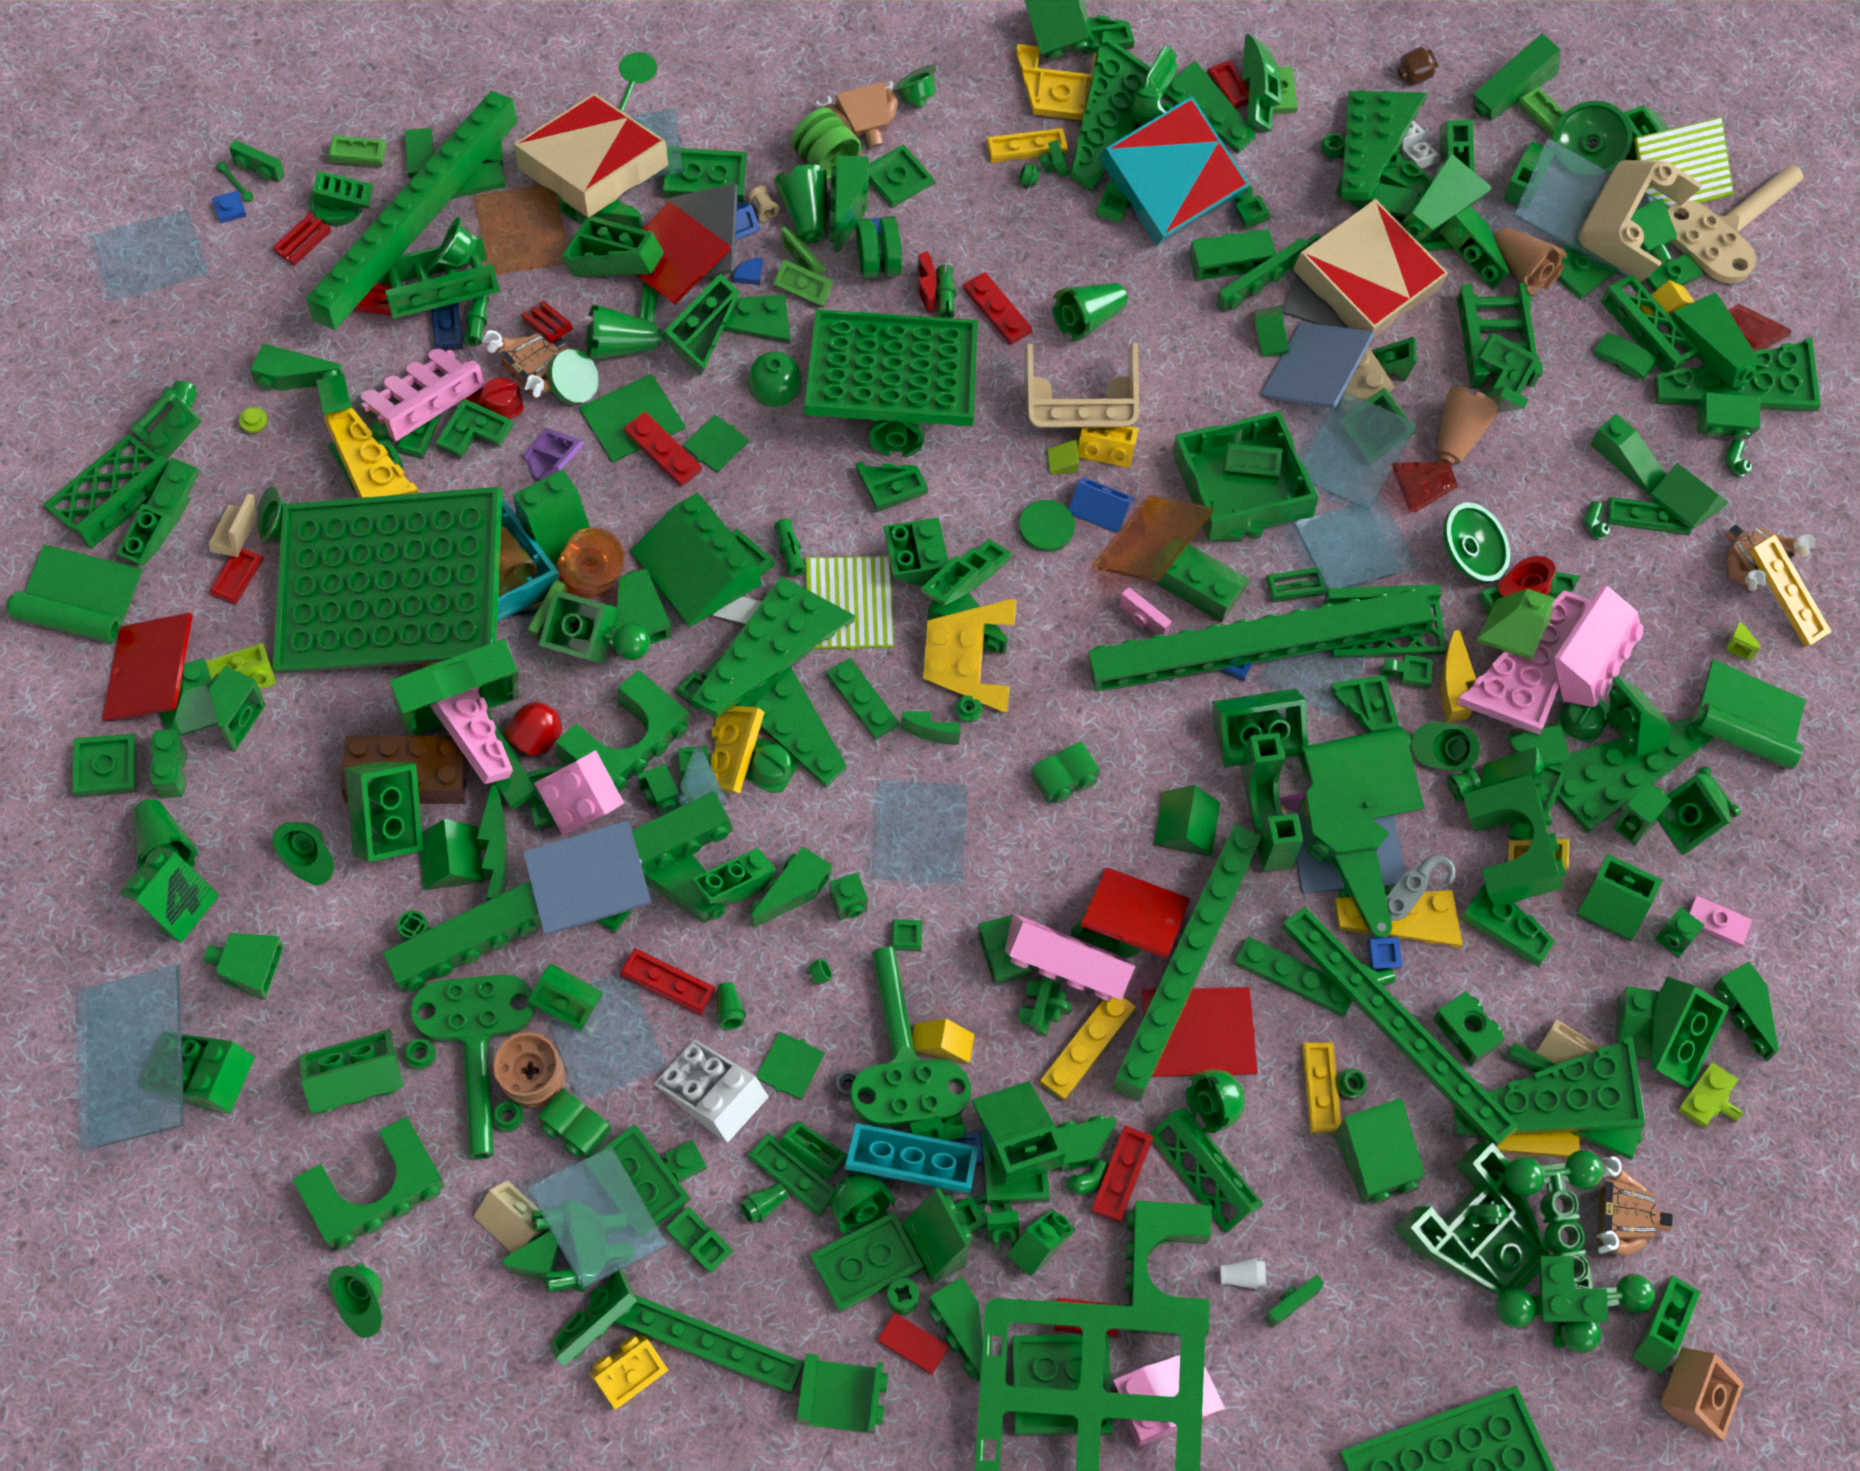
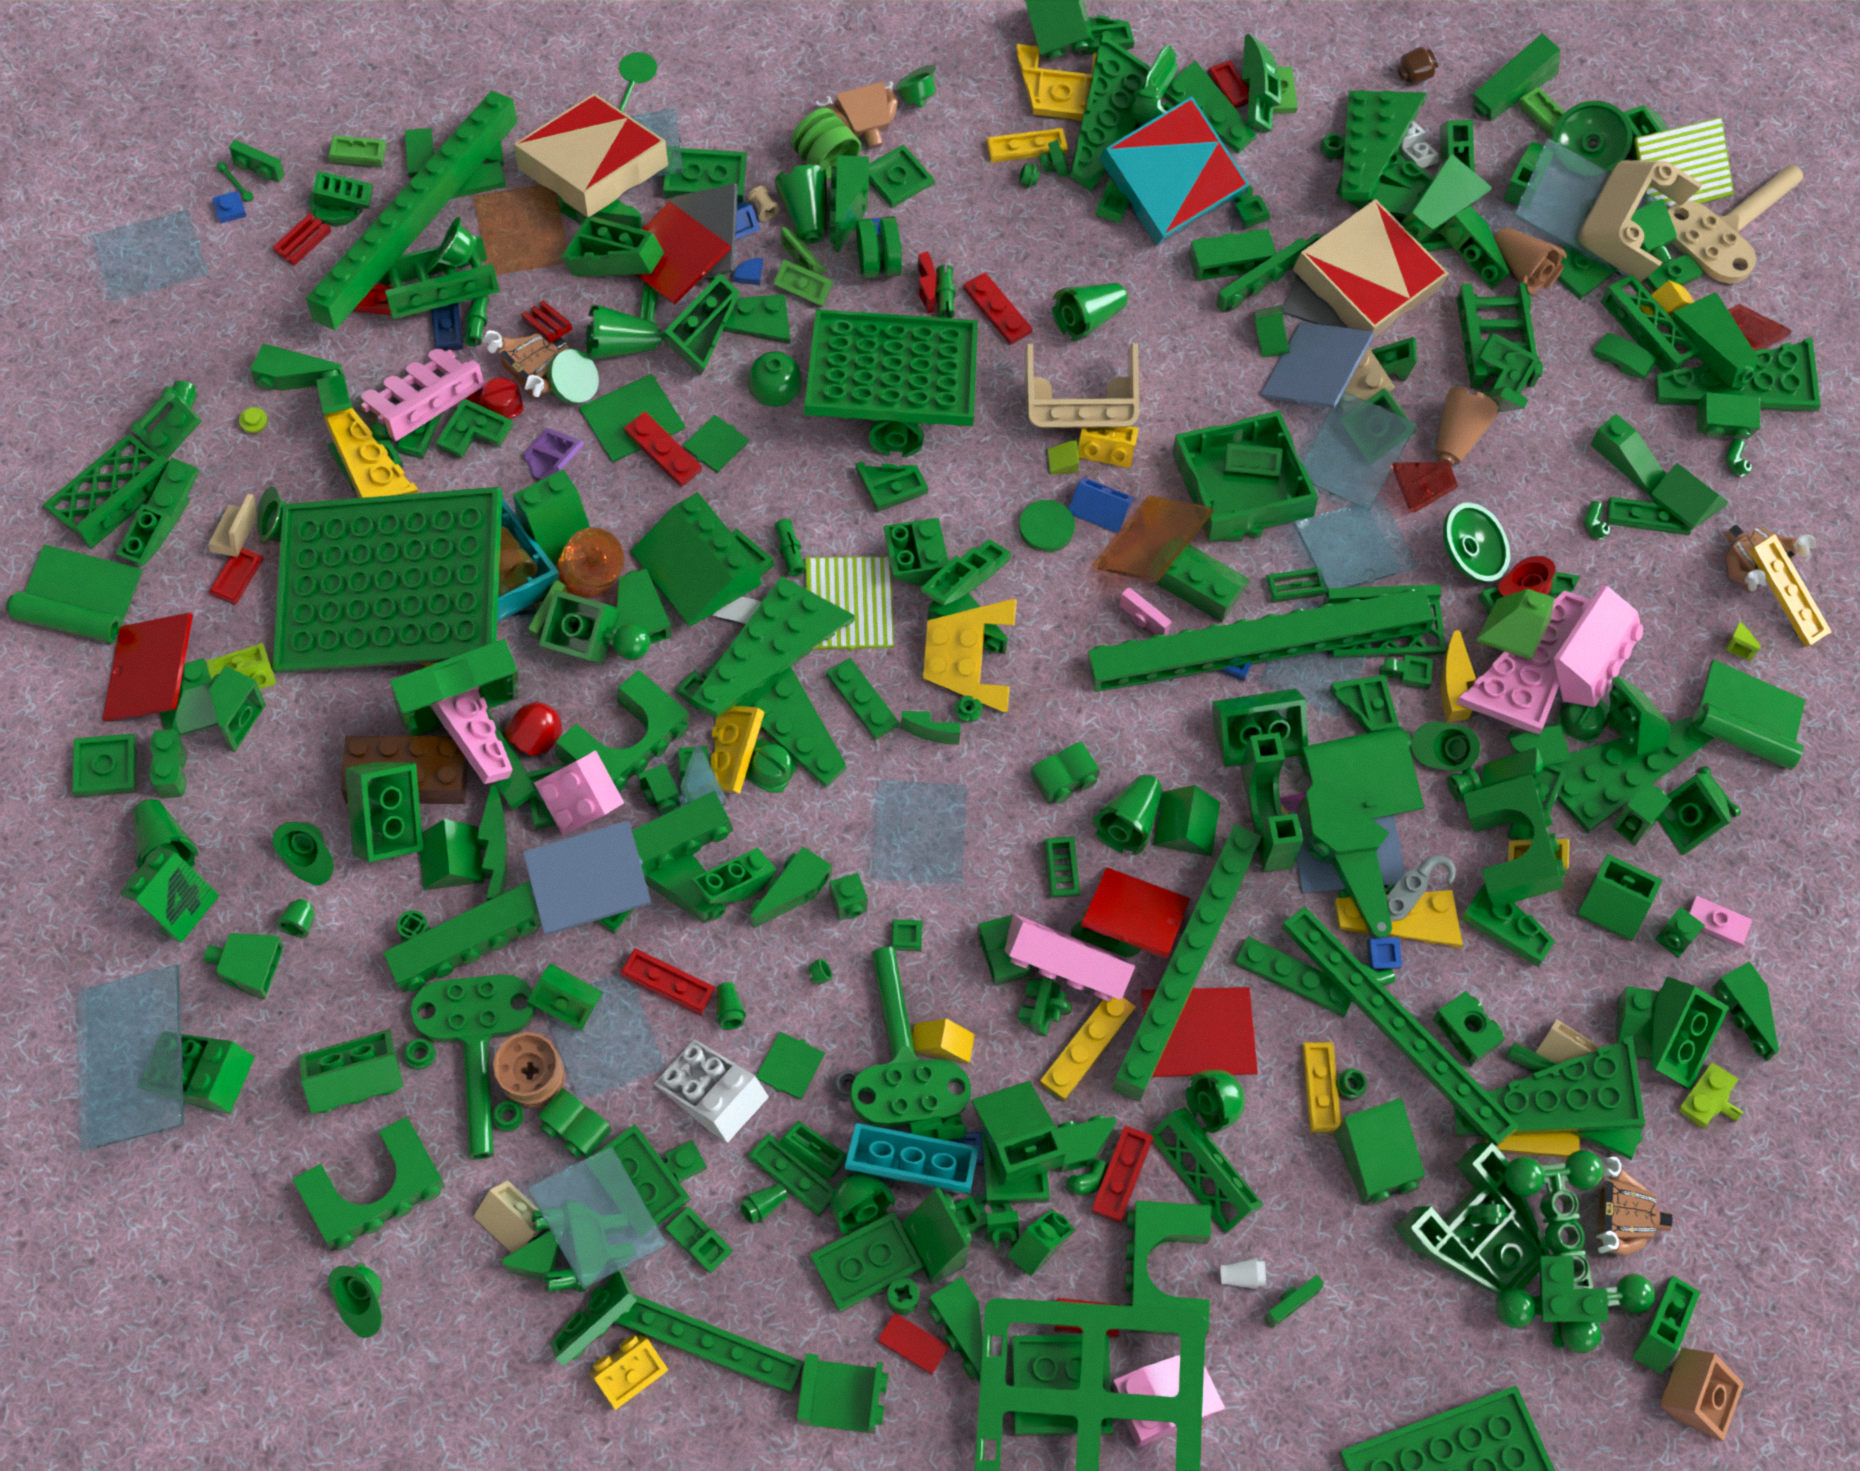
none -> green hat [276,899,315,939]
none -> green slope [1042,836,1081,898]
none -> green cone [1092,775,1163,855]

